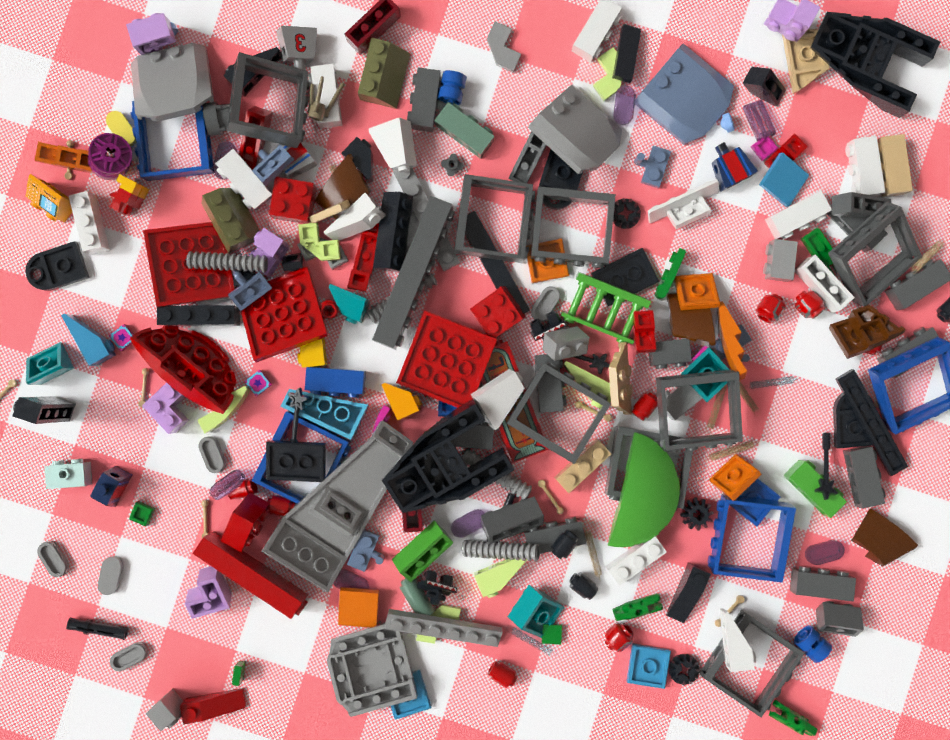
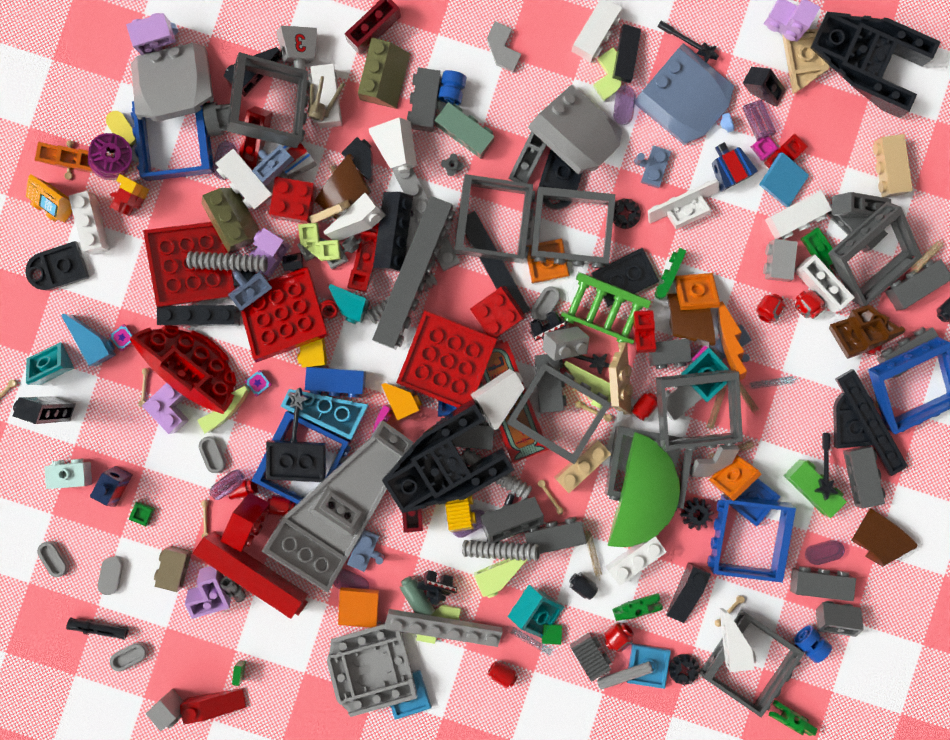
bright green brick [392,520,454,582] -> none
black brick [551,529,579,559] -> none
white brick [845,136,885,196] -> none
none -> dark tan brick [154,546,192,592]
none -> dark grey pin [220,576,246,602]
none -> dark grey plate [342,235,362,253]
none -> yellow brick [445,495,477,533]
none -> dark grey brick [570,633,611,682]
none -> light grey axle [597,662,653,689]
none -> black piece [657,20,719,62]
none -> light grey tile [689,445,740,477]

